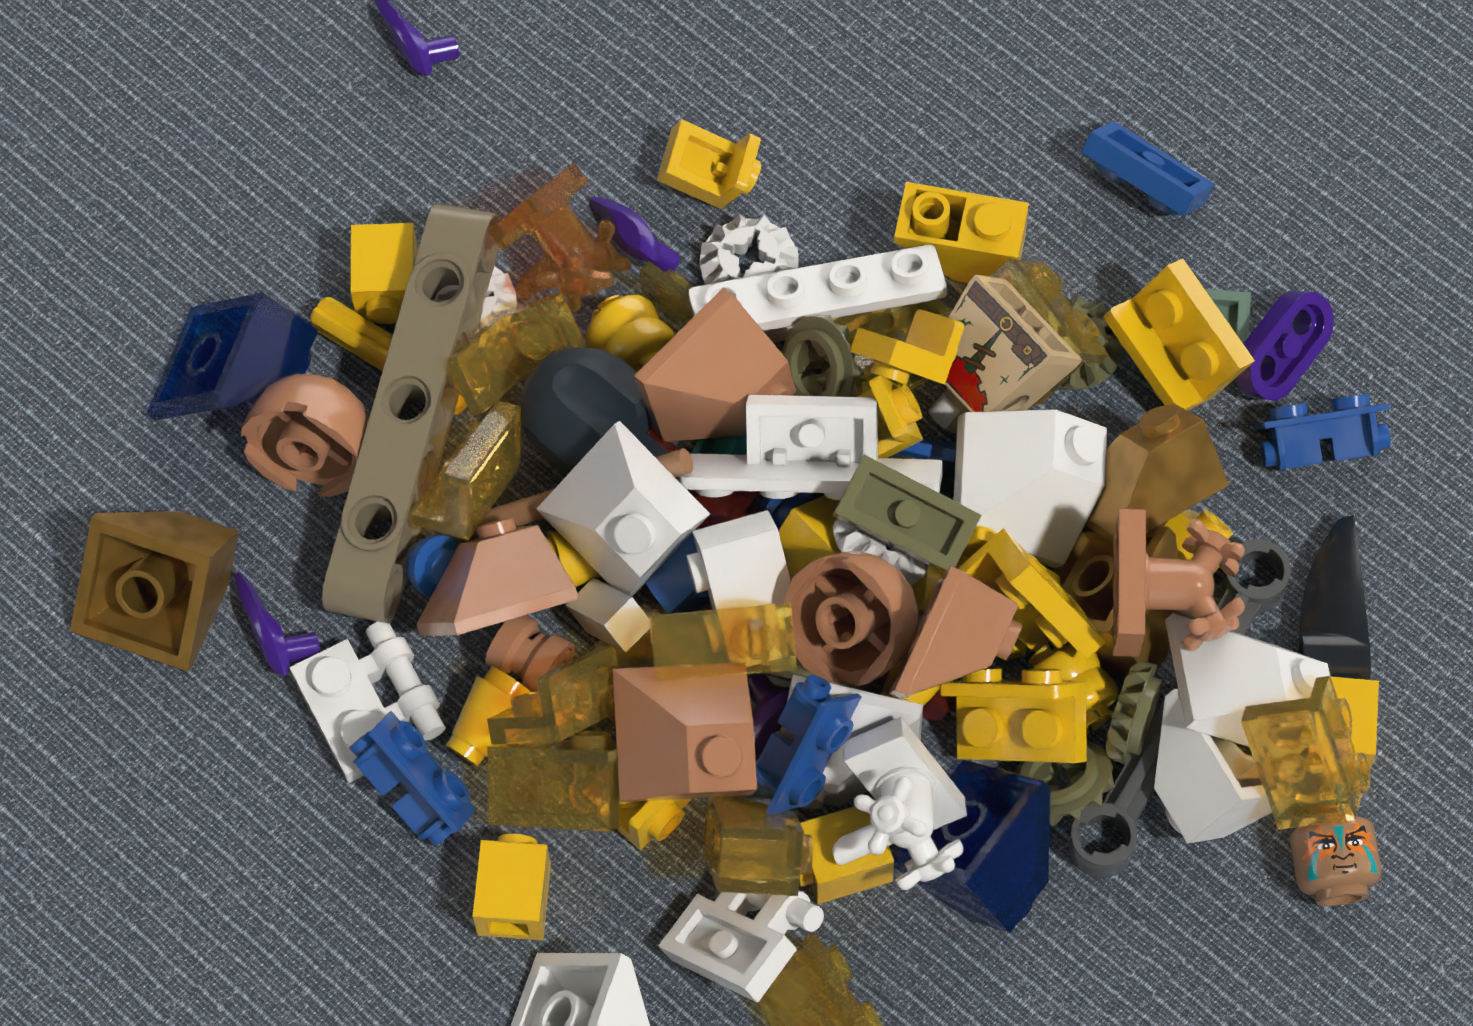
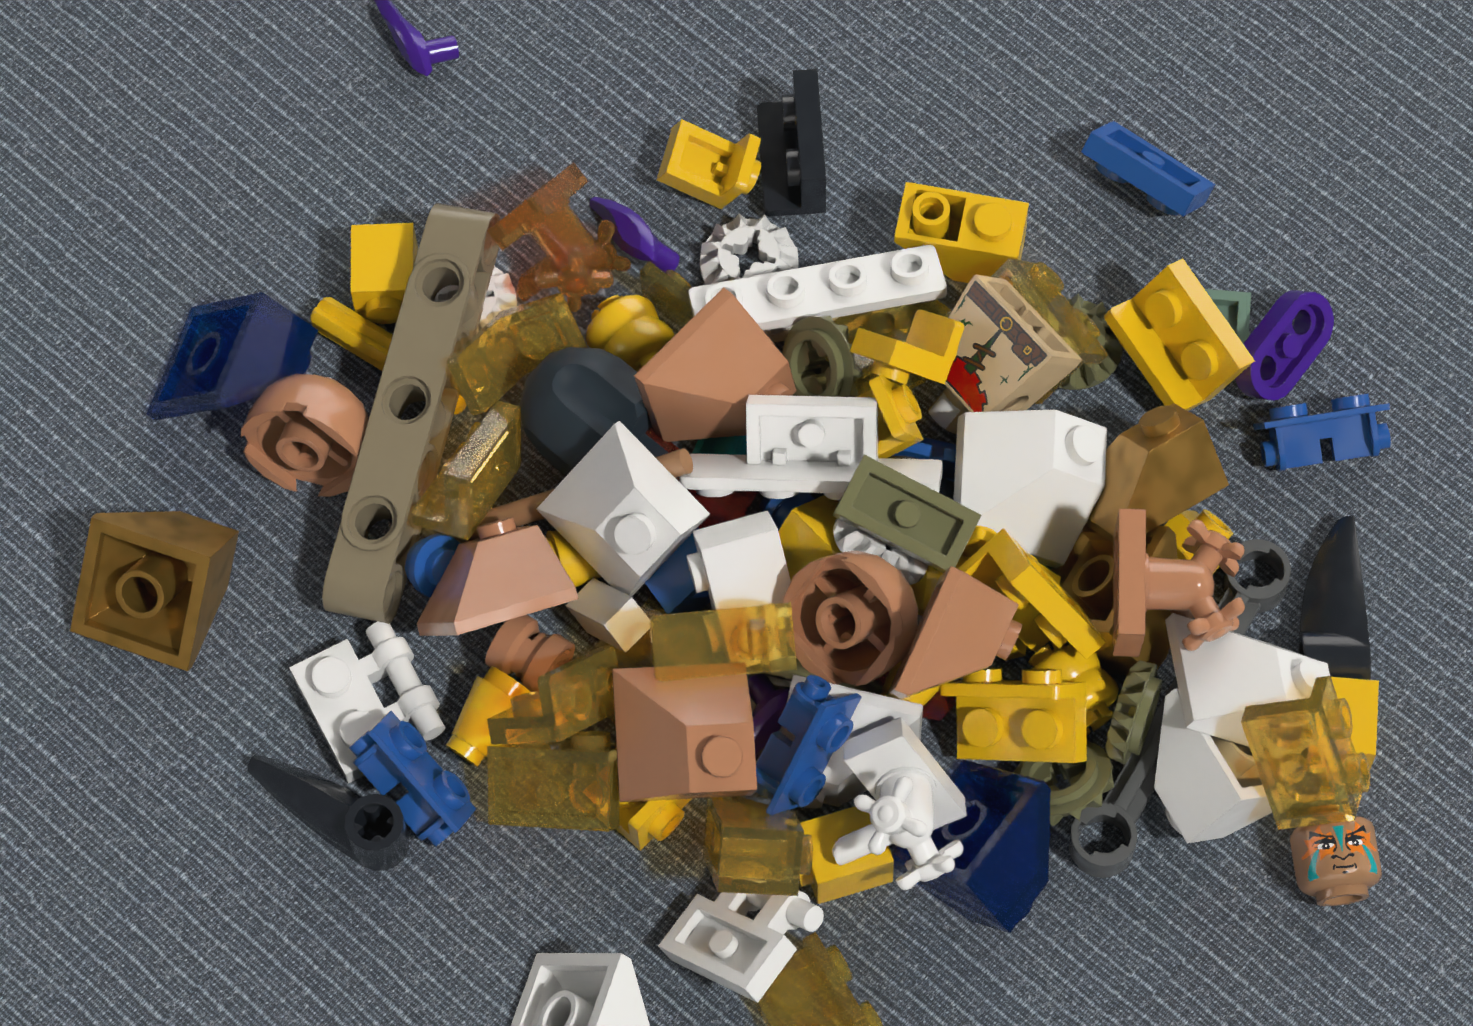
dark purple bar [234,572,320,676] -> none
yellow brick [472,834,551,941] -> none
none -> black piece [248,754,409,871]
none -> black bracket [757,69,826,216]

